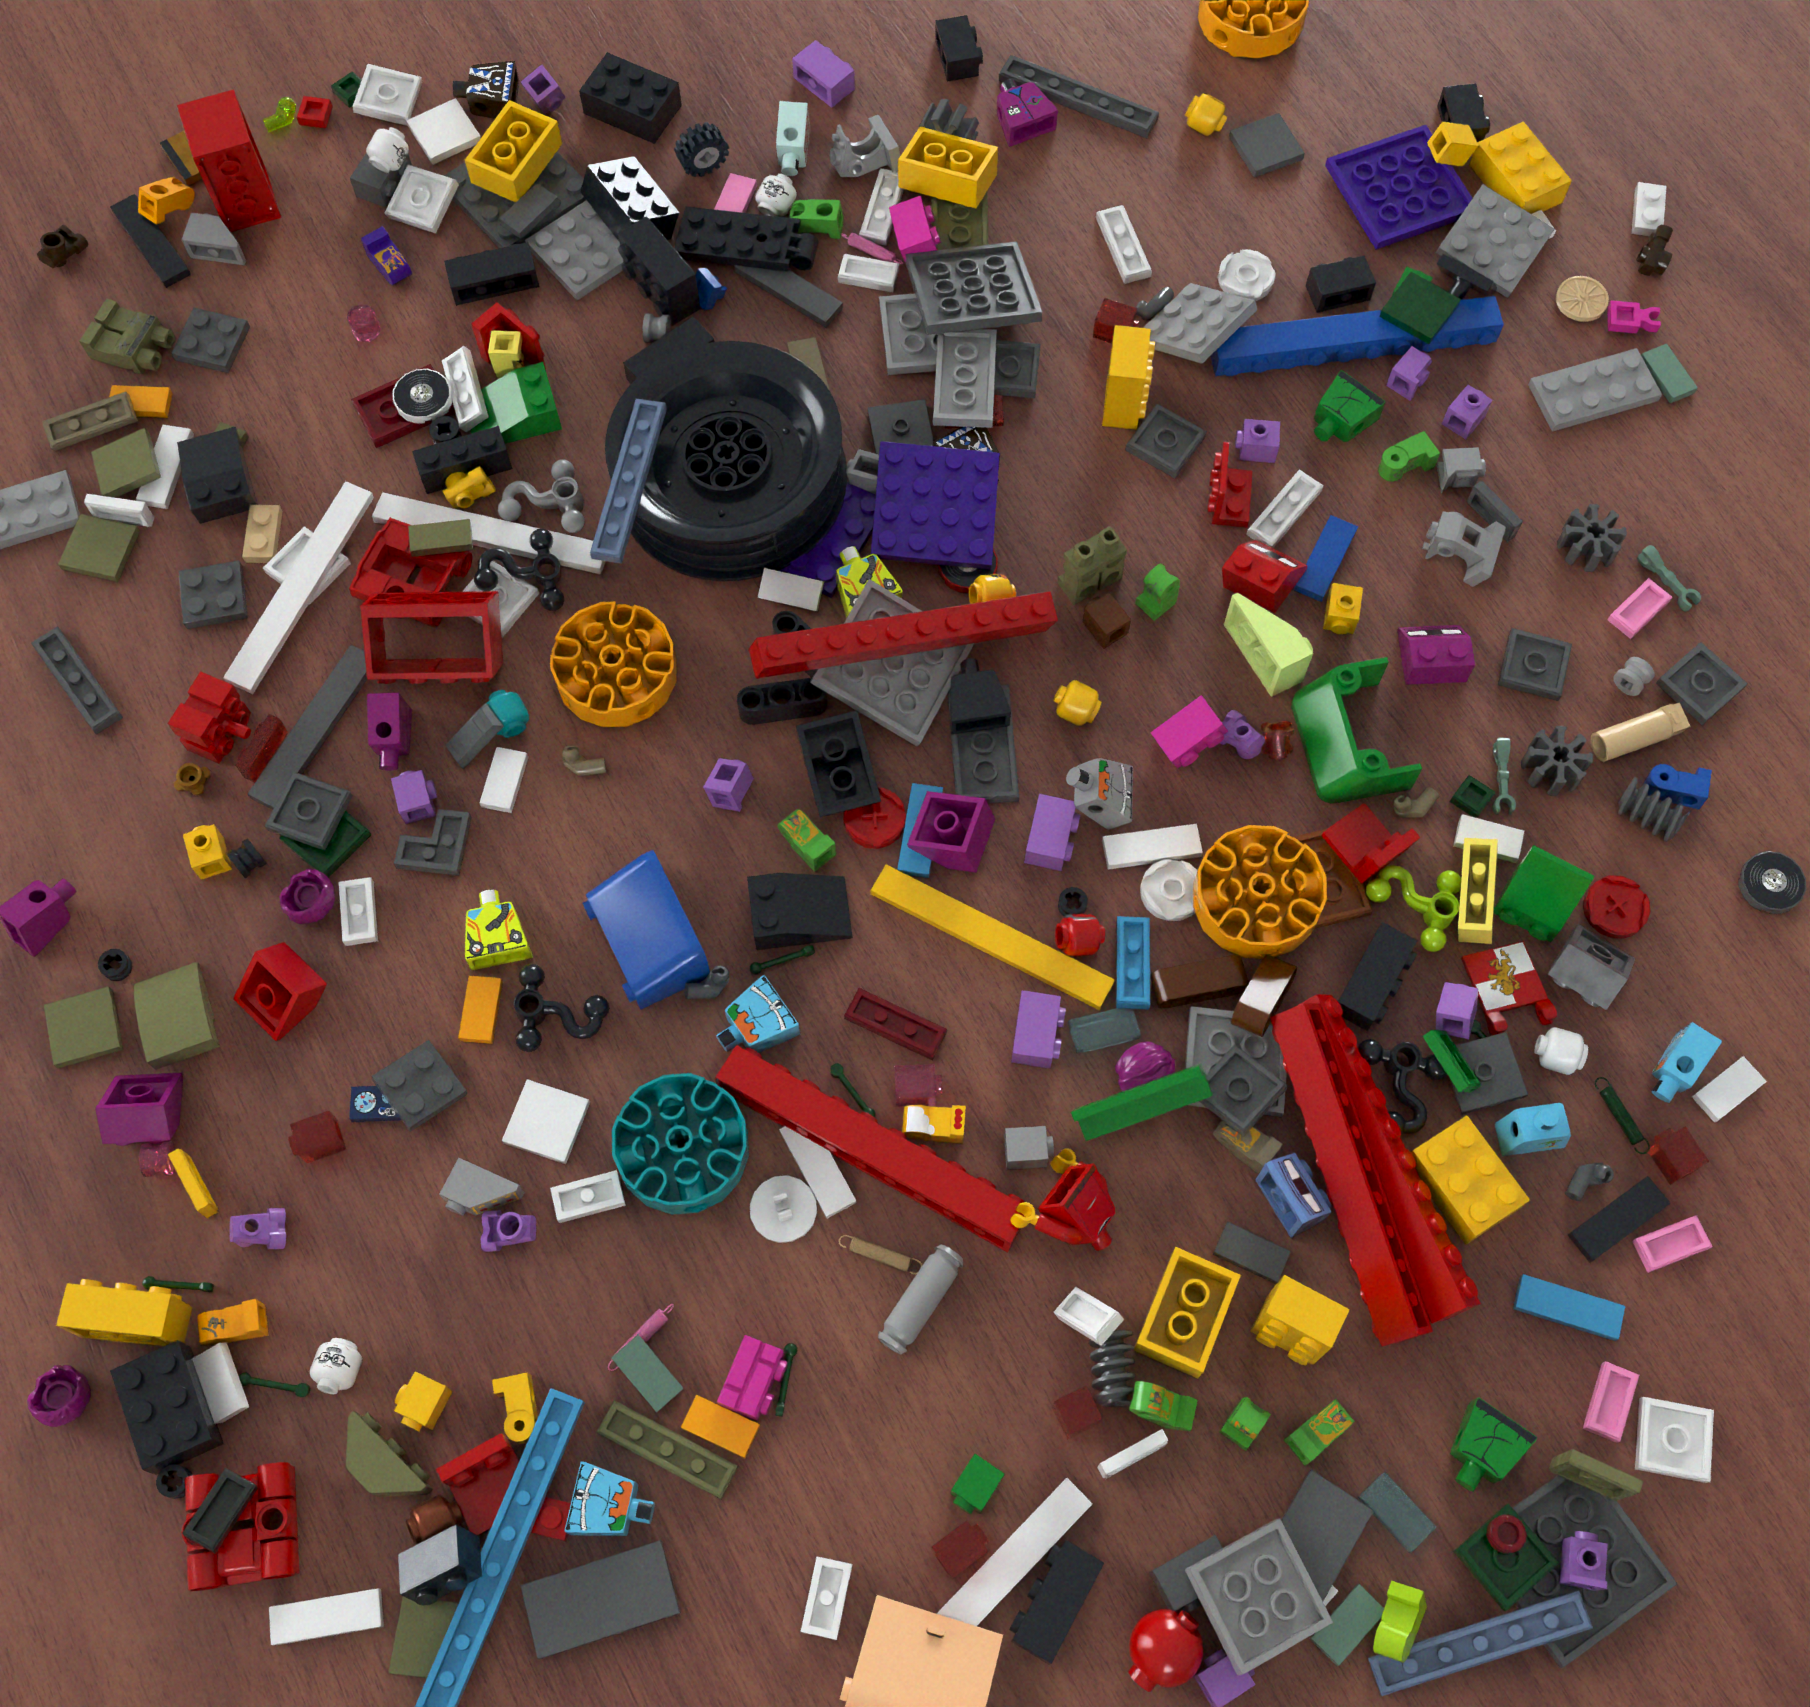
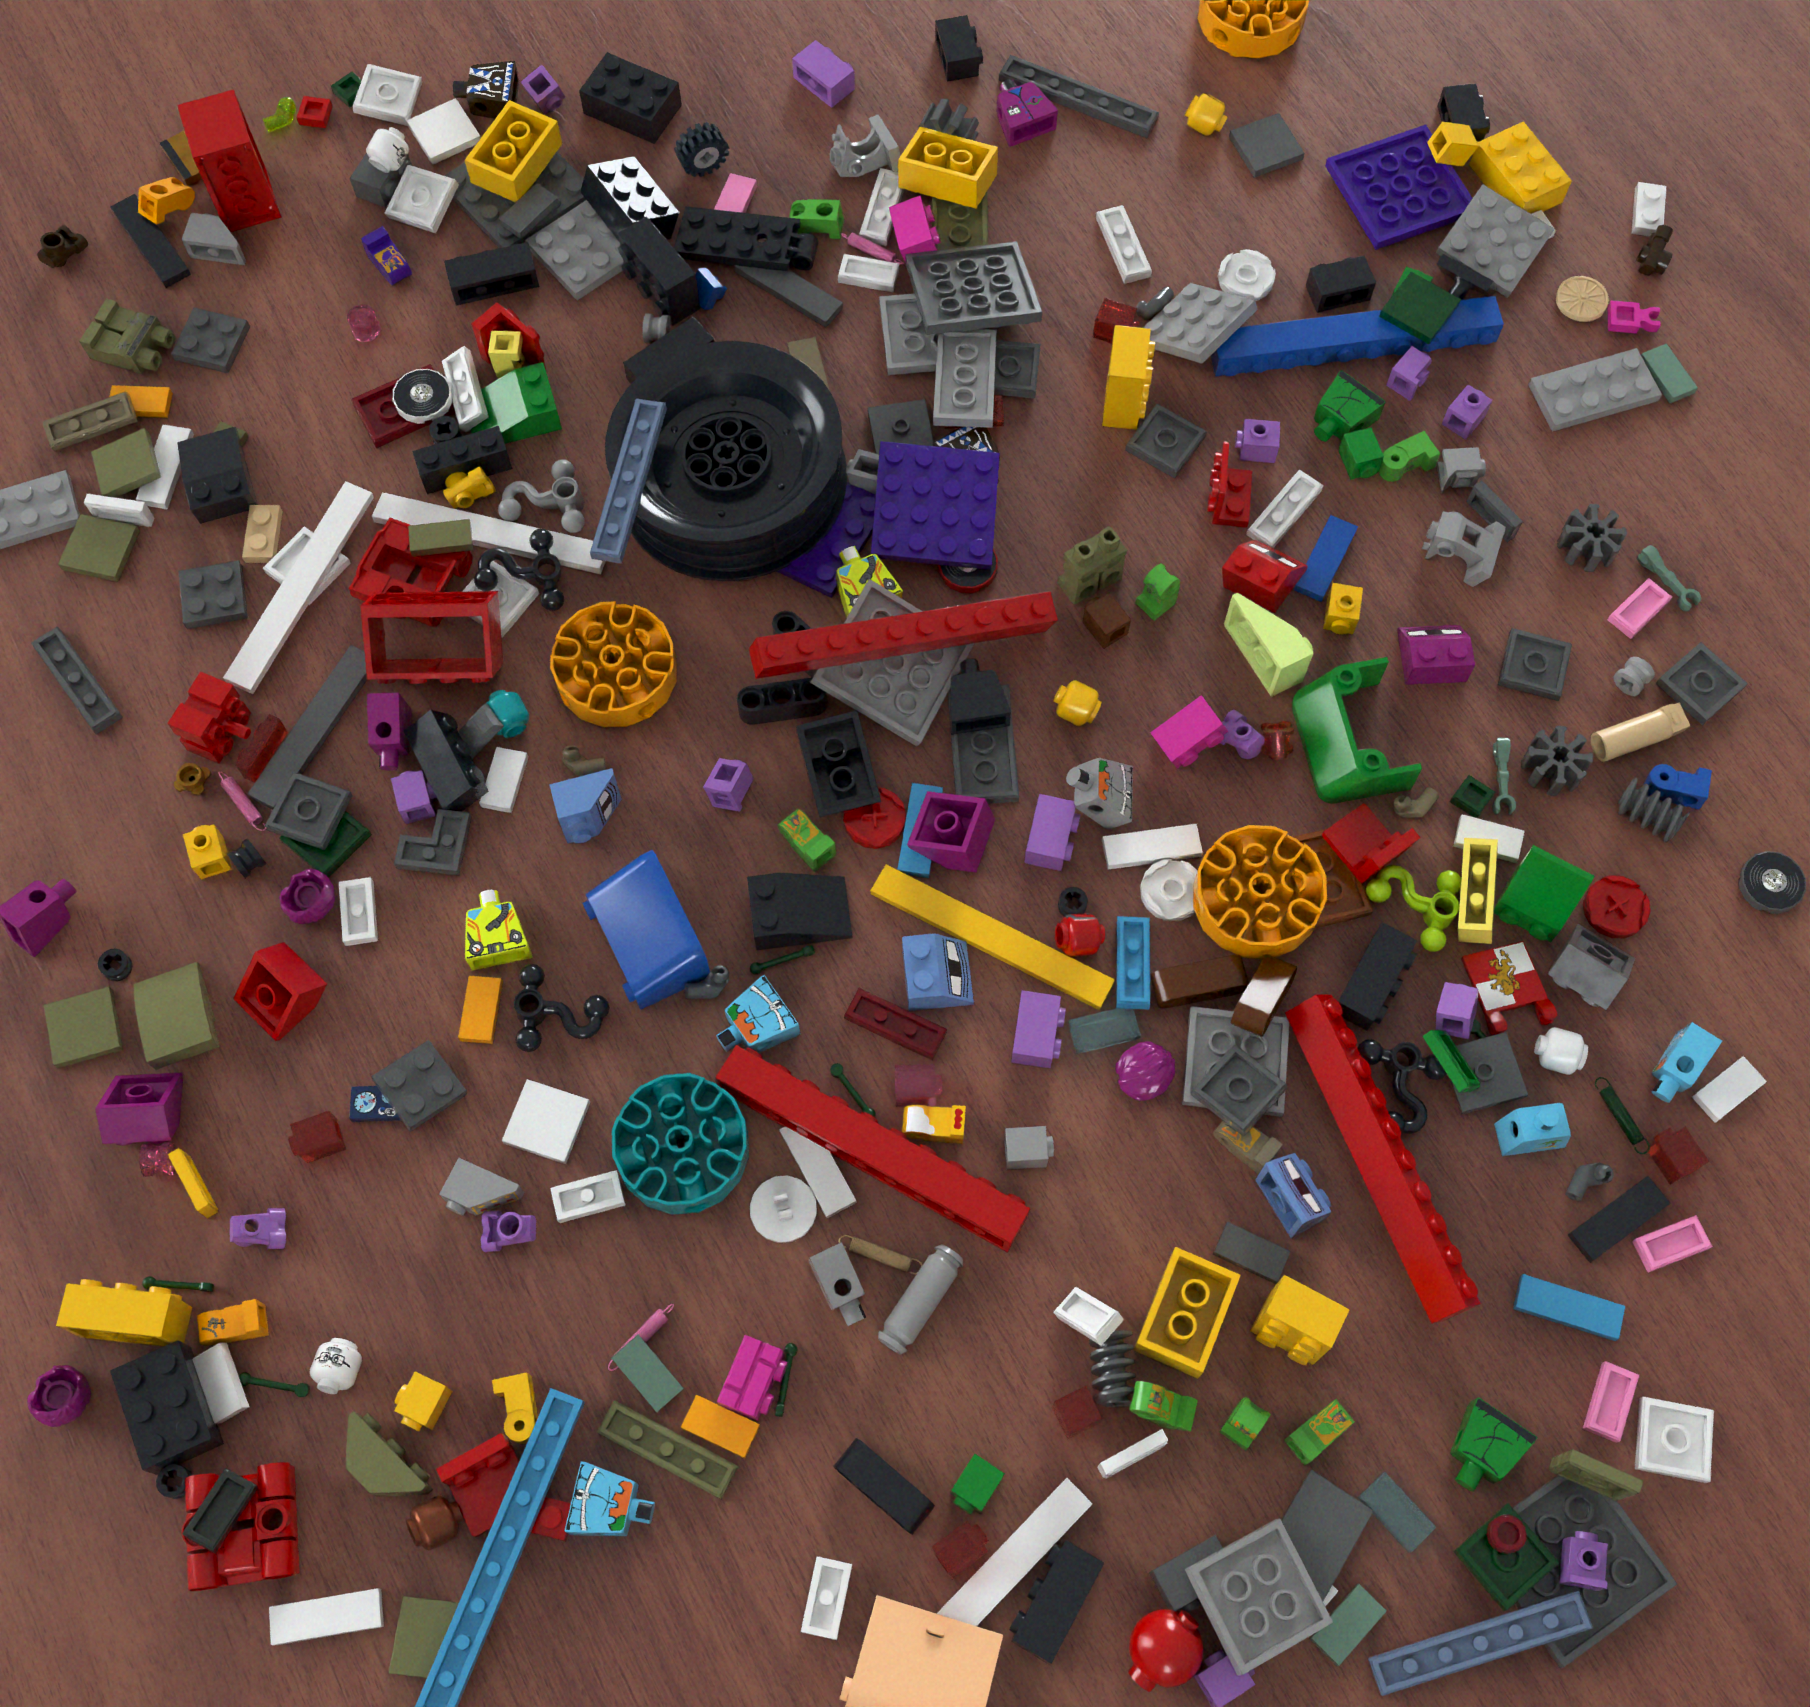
brick [398,1525,482,1606] -> none
dark grey tile [520,1540,681,1660] -> none
white head [755,174,797,217] -> none
white tile [758,568,824,611] -> none
light aqua torso [776,101,811,176] -> none
yellow head [969,574,1016,604] -> none
red torso [1010,1148,1115,1251] -> none
green fence [1071,1063,1213,1141] -> none
red brick [1270,1003,1433,1347] -> none
lime leg [1373,1580,1427,1663] -> none
yellow brick [1411,1115,1530,1245] -> none
none -> bright pink piece [218,772,266,831]
none -> black brick [403,710,489,812]
none -> medium blue slope [549,768,622,843]
none -> light grey torso [808,1242,866,1326]
none -> black beam [833,1438,935,1535]
none -> medium blue slope [902,933,974,1011]
none -> green brick [1338,428,1384,480]

